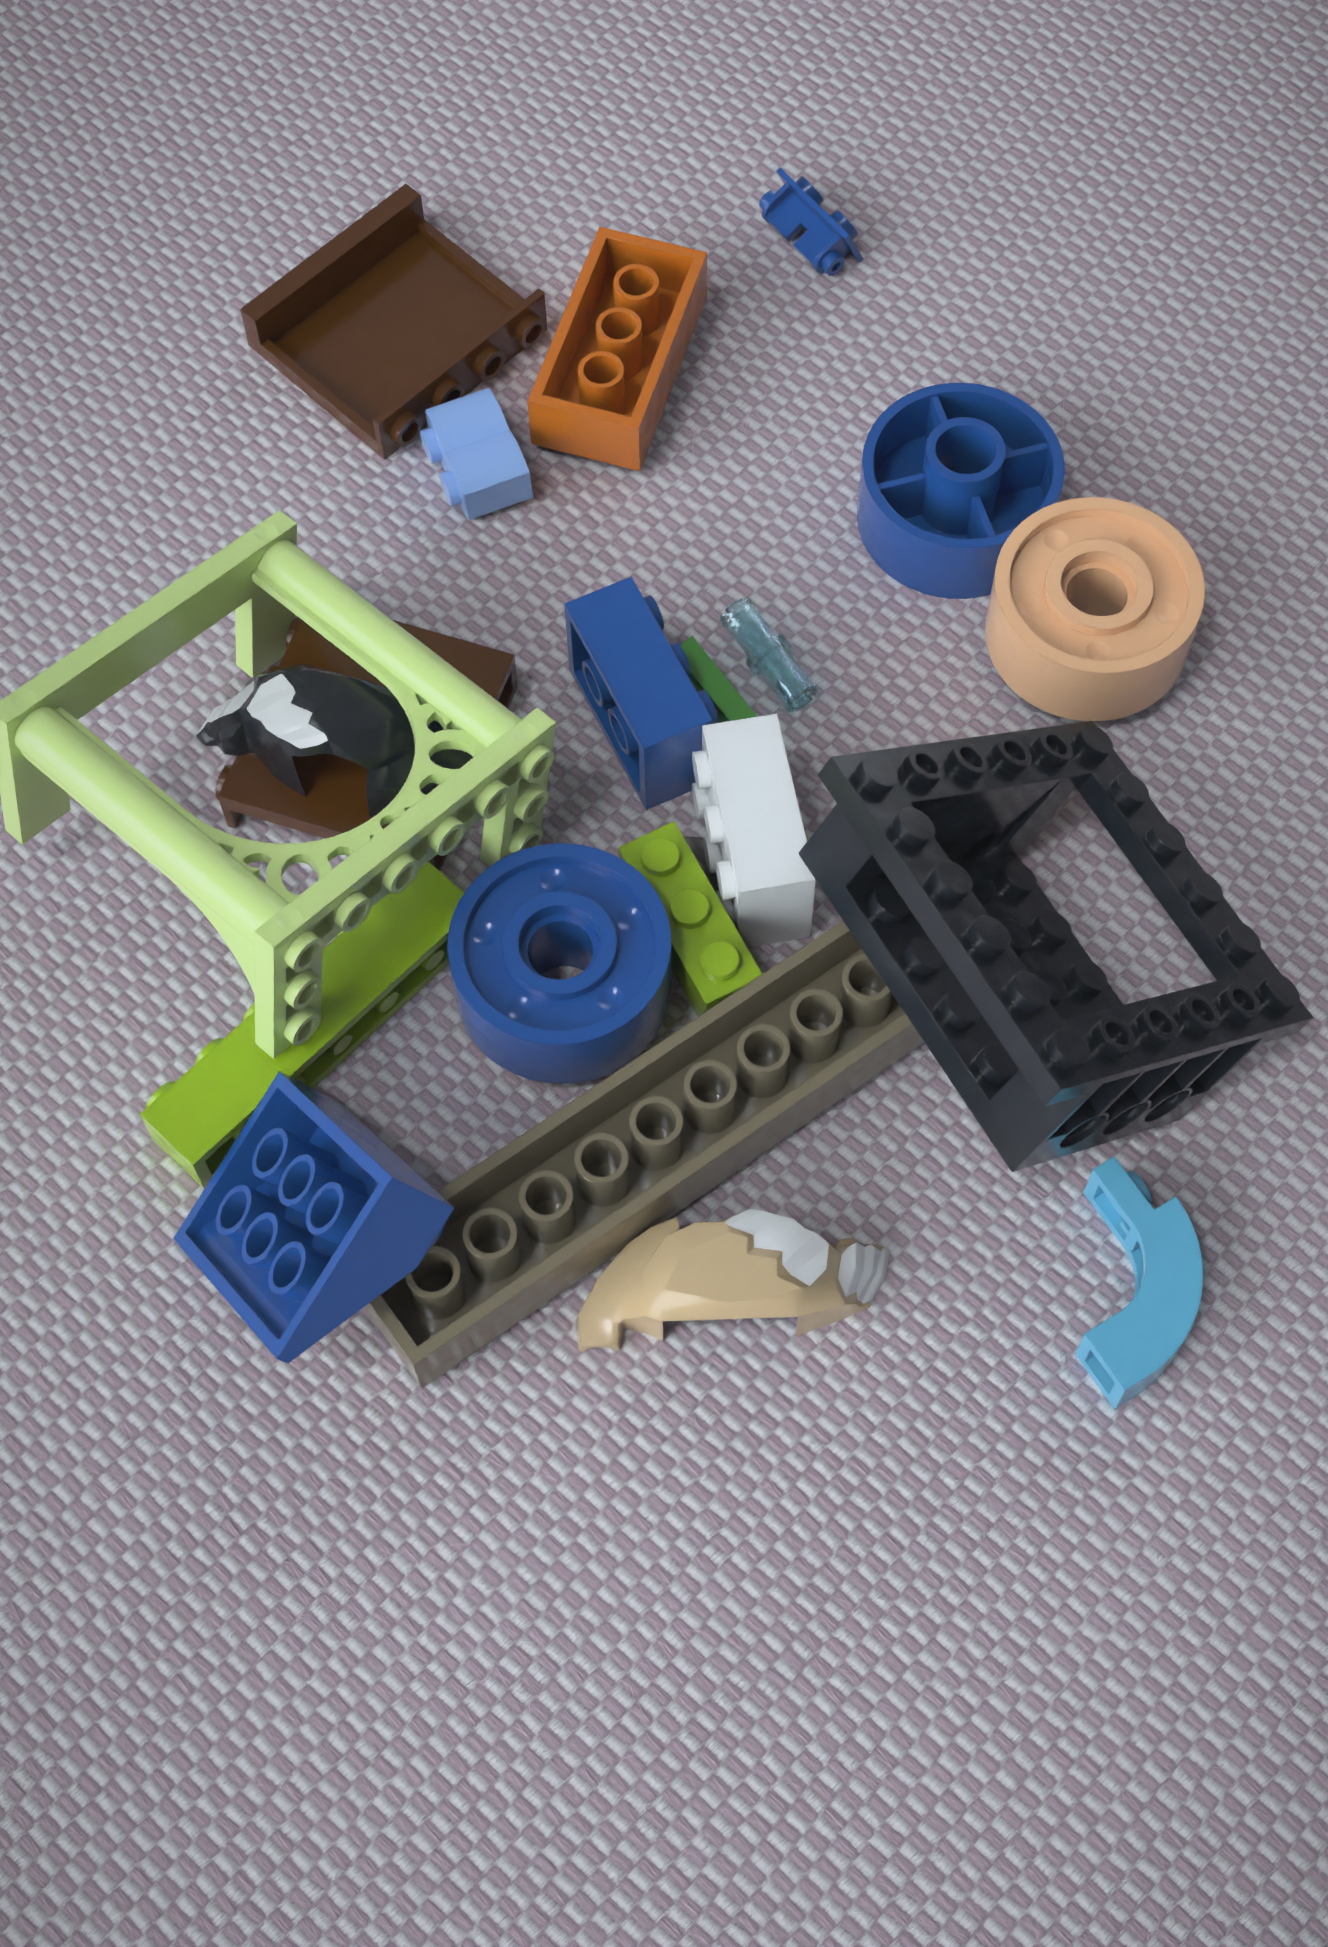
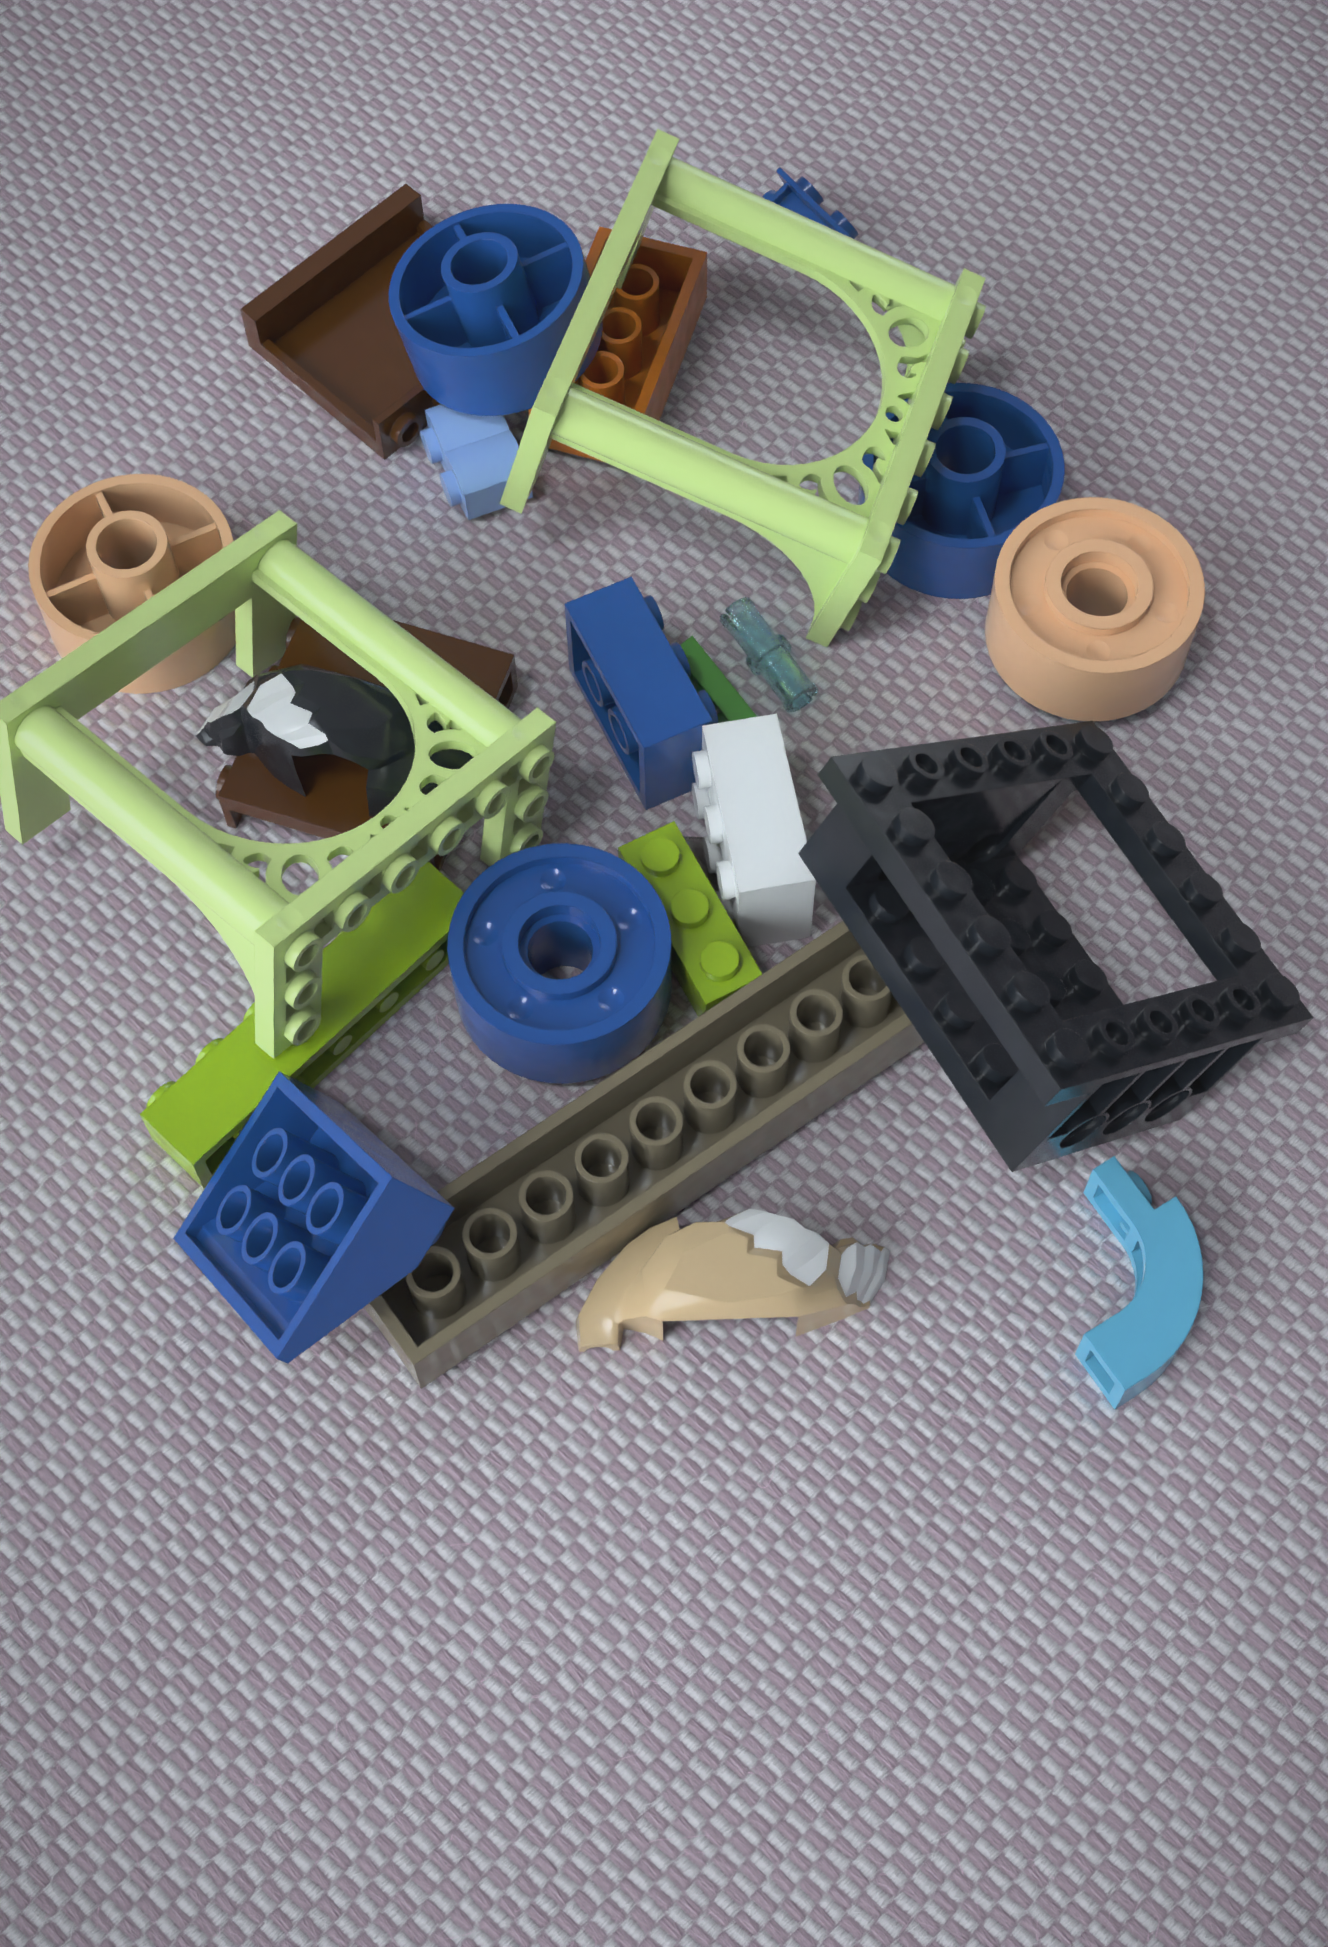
none -> light nougat piece [28,474,236,694]
none -> blue piece [388,204,603,416]
none -> yellowish green arch [500,129,986,647]

